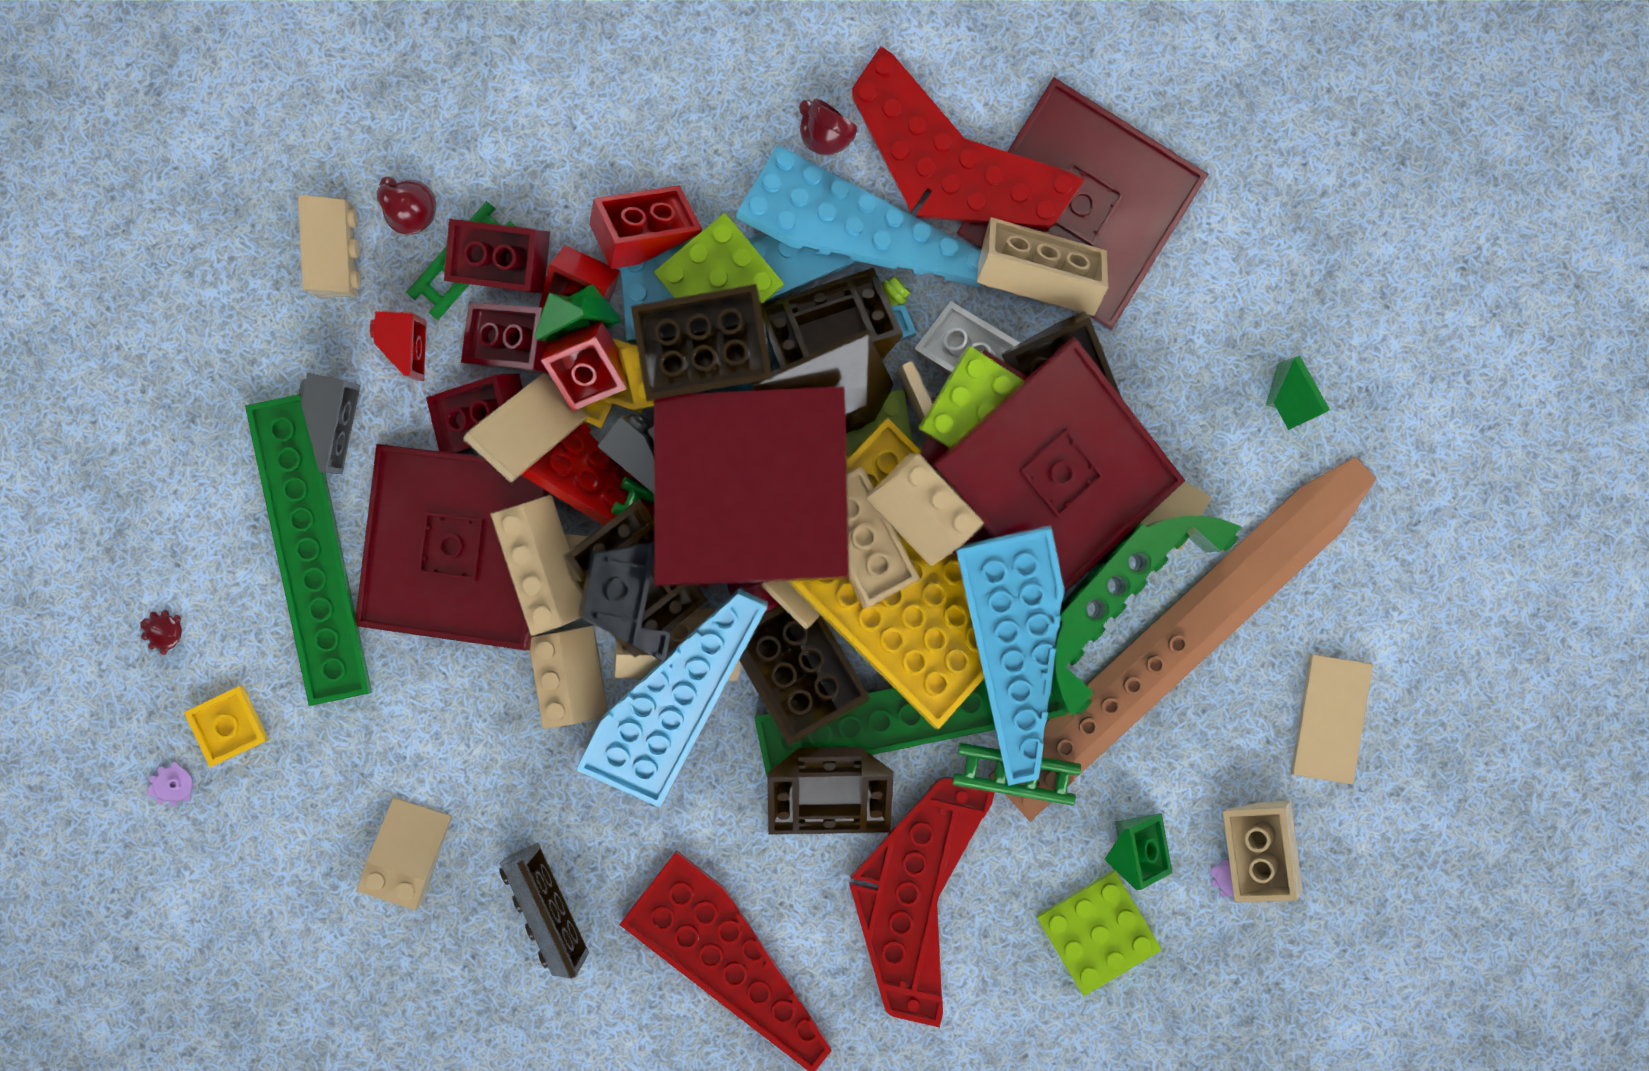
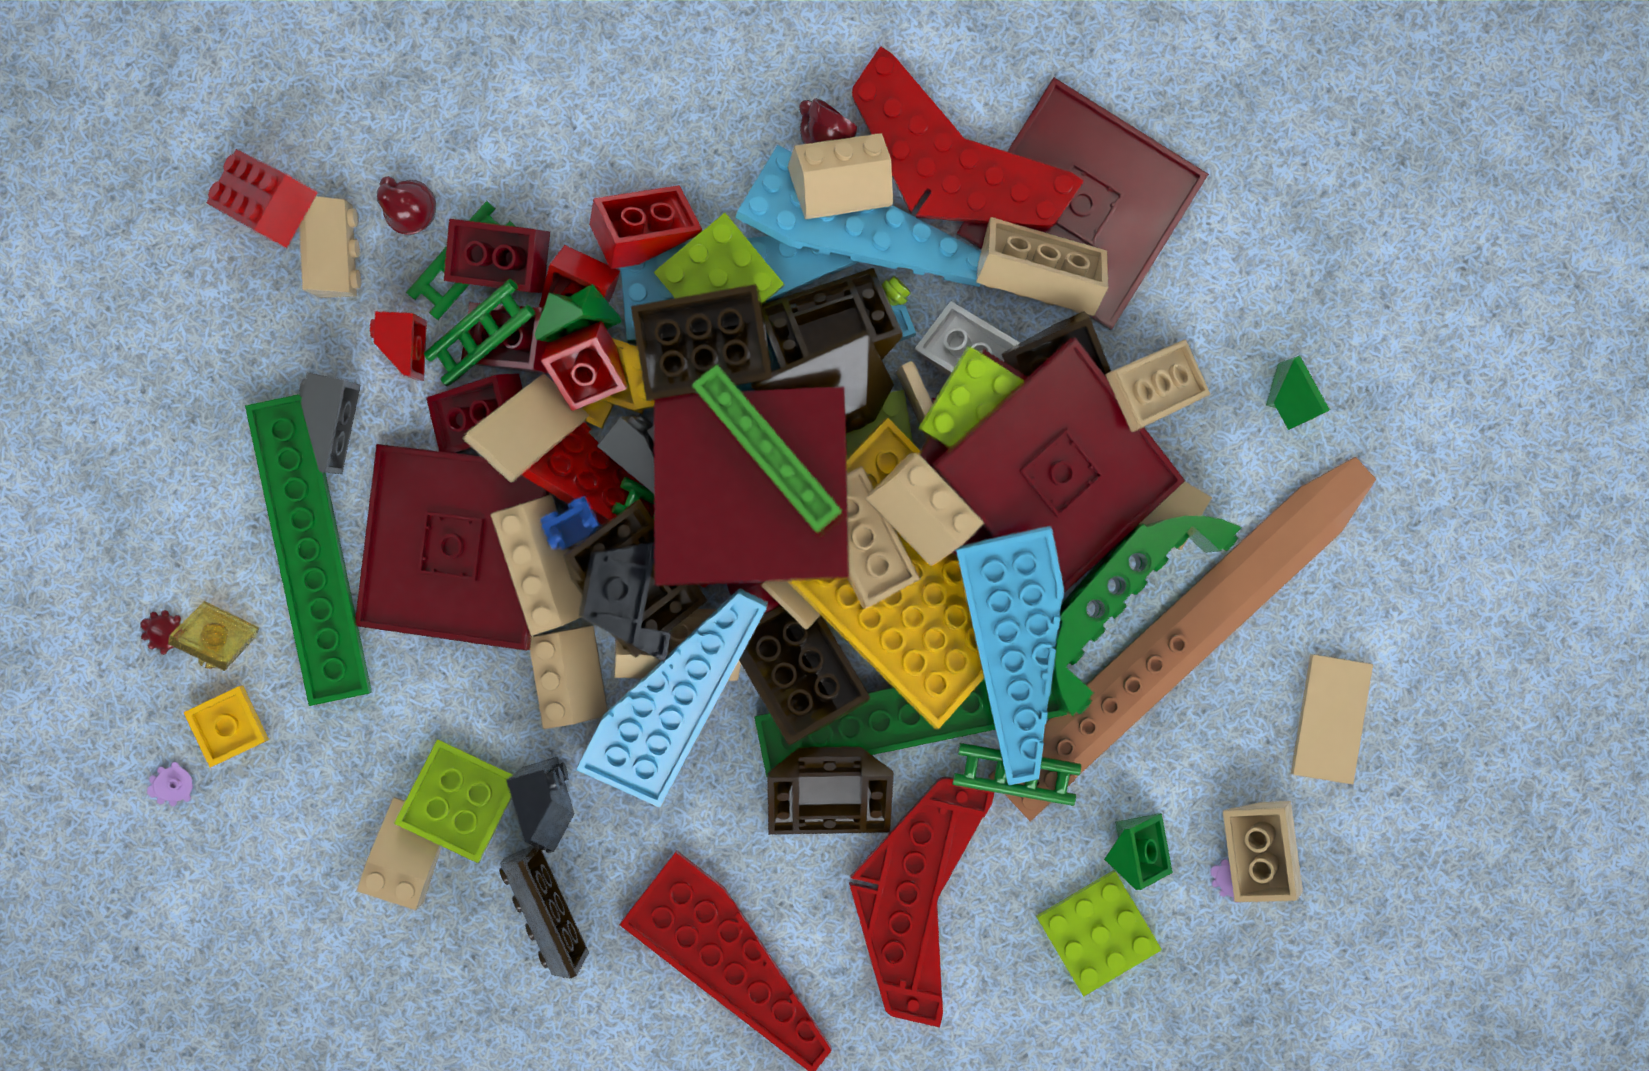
none -> clear yellow tile [168,601,259,671]
none -> red brick [206,149,318,248]
none -> lime plate [394,739,512,864]
none -> green bar [424,279,535,387]
none -> black wedge [506,756,575,853]
none -> blue piece [539,496,601,550]
none -> bright green plate [692,364,842,533]
none -> tan slope [788,133,893,220]
none -> tan tile [1106,339,1210,432]

